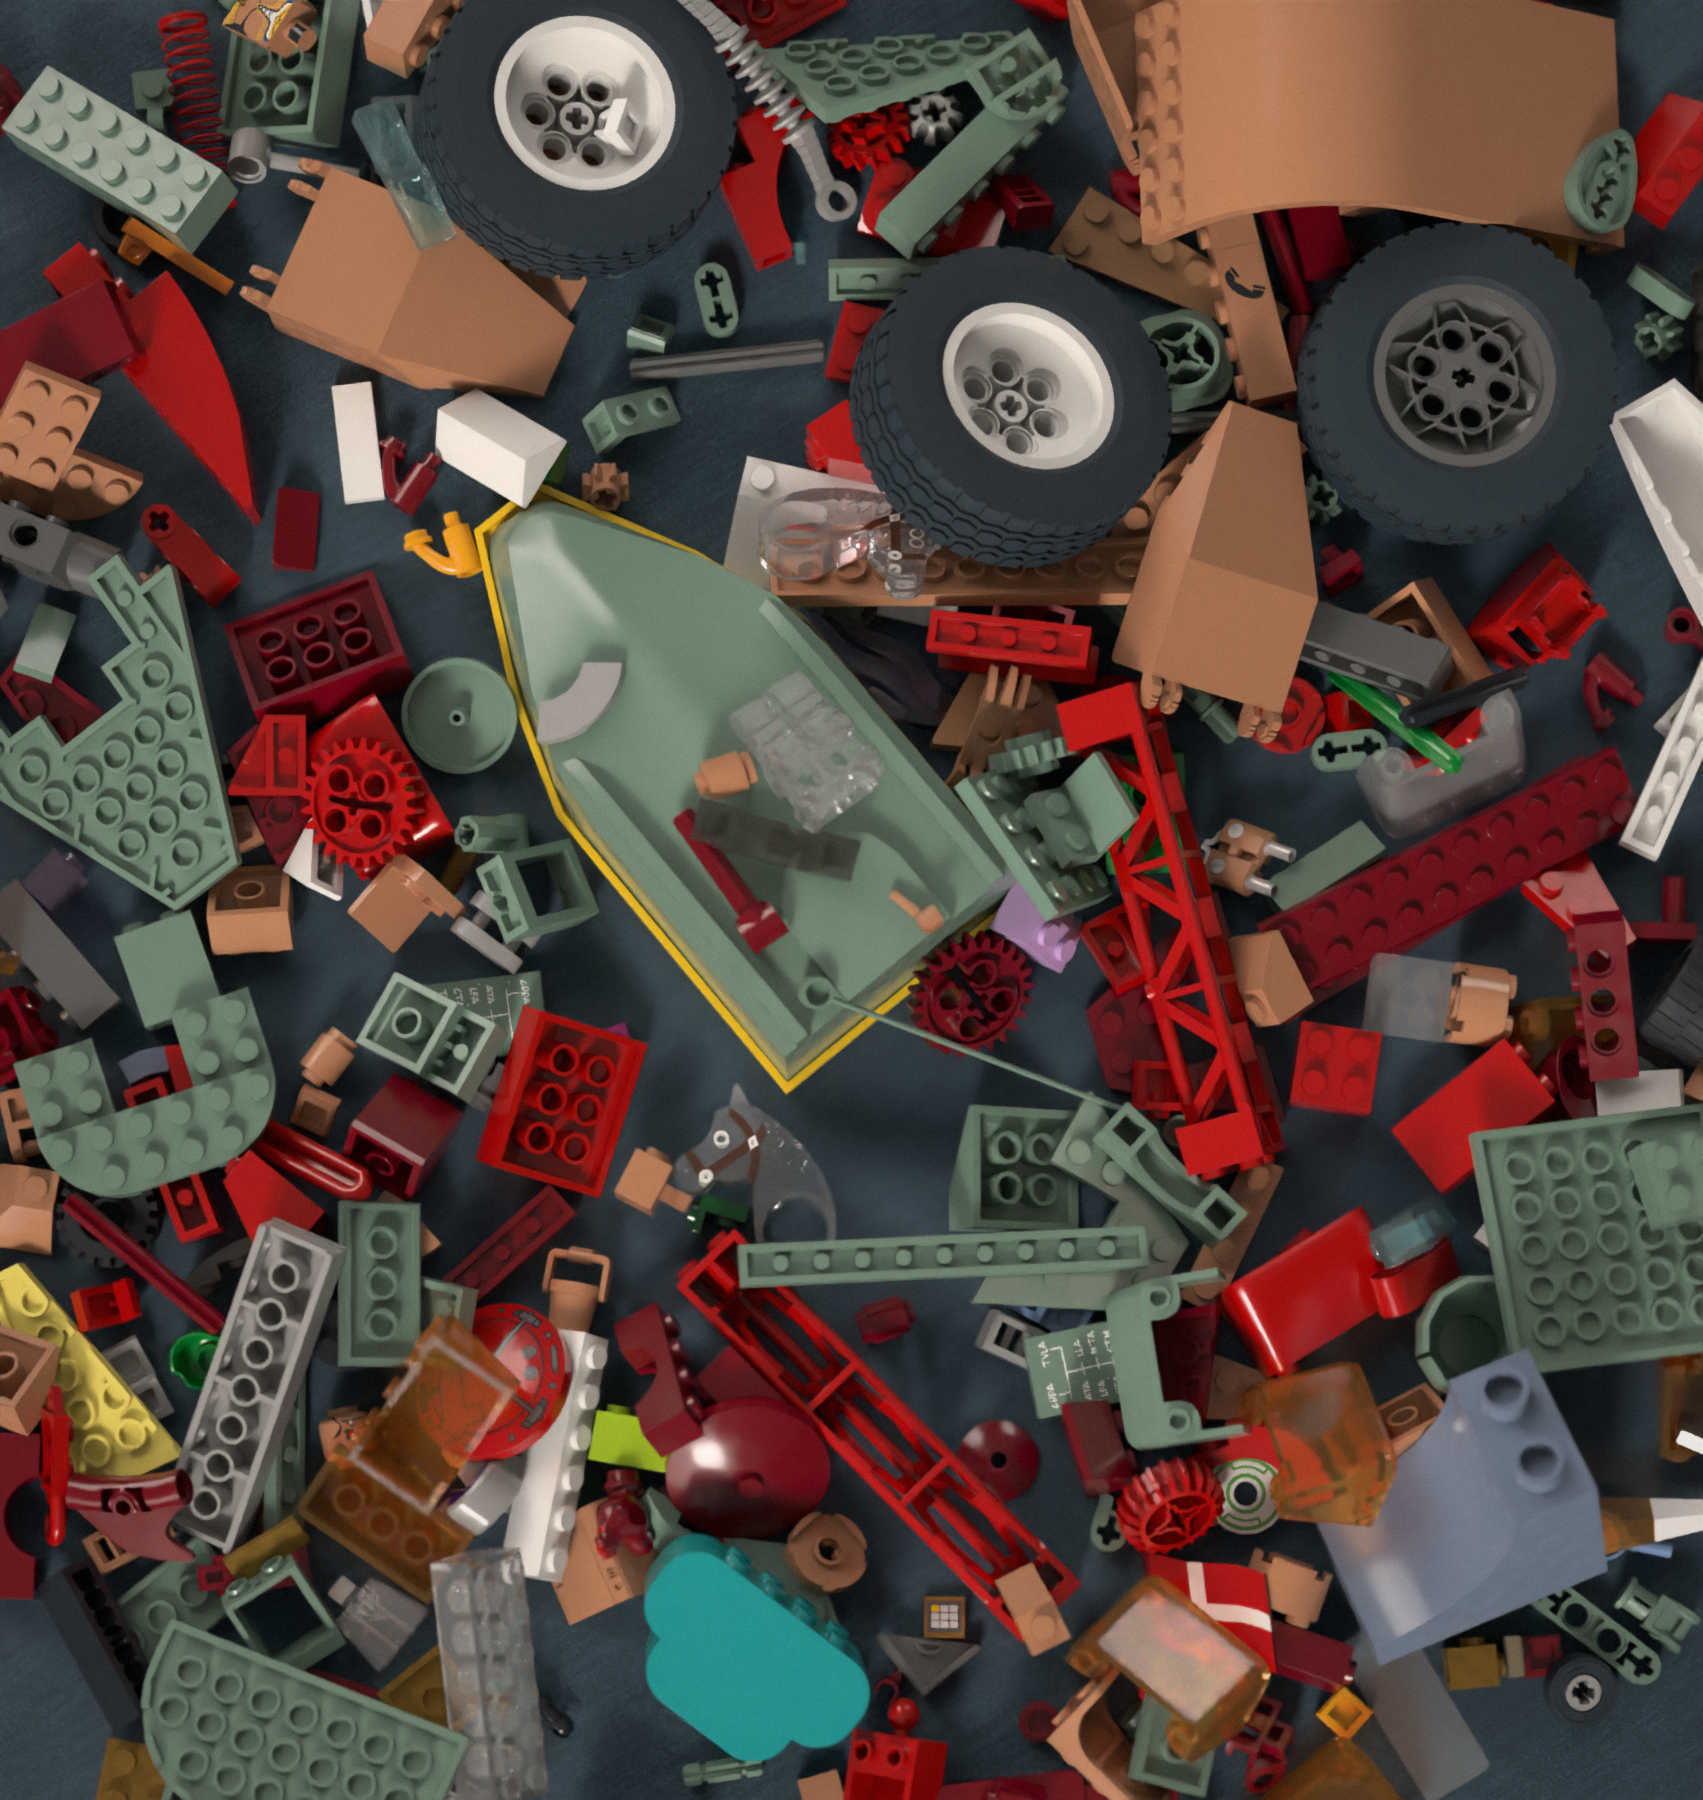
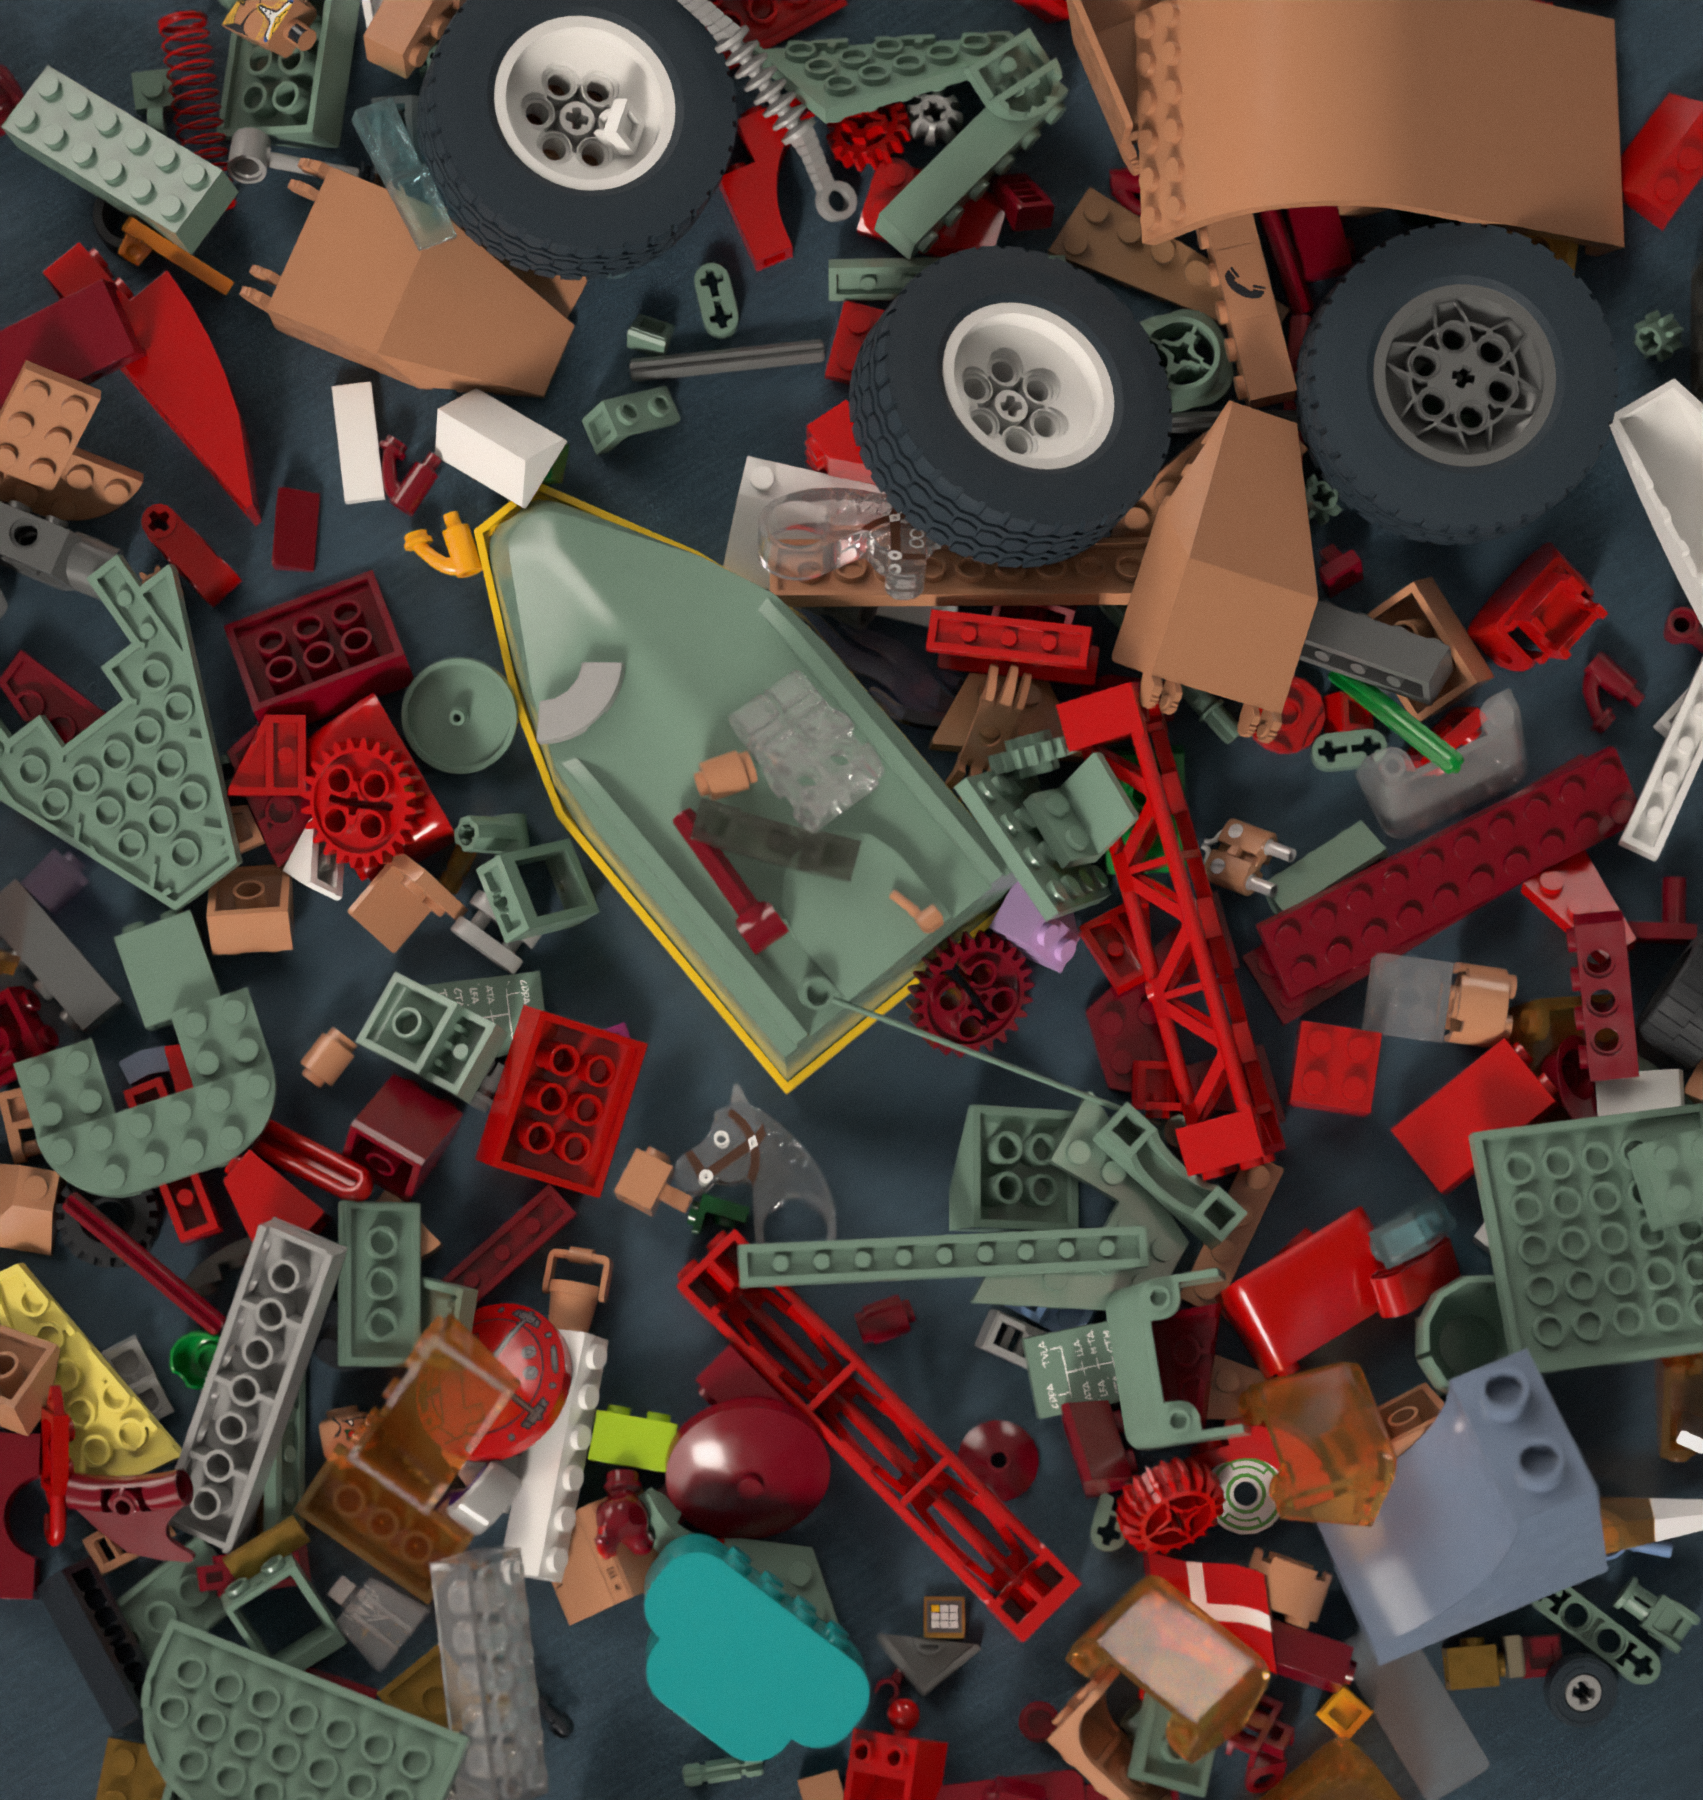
sand green tile [13,602,77,684] -> none
red bracket [70,1277,141,1333] -> none
nougat tile [289,1083,342,1138] -> none
nougat gear [582,463,629,511] -> none
dark red arch [614,1302,705,1458] -> none
nougat plate [783,1512,867,1597] -> none
clear light blue piece [791,241,806,265] -> none
nougat slope [995,1563,1071,1656] -> none
nougat slope [1228,930,1314,1027] -> none
black axle [1398,666,1529,730] -> none
sand green piece [1563,129,1637,235] -> none
sand green beam [1626,263,1696,320] -> none

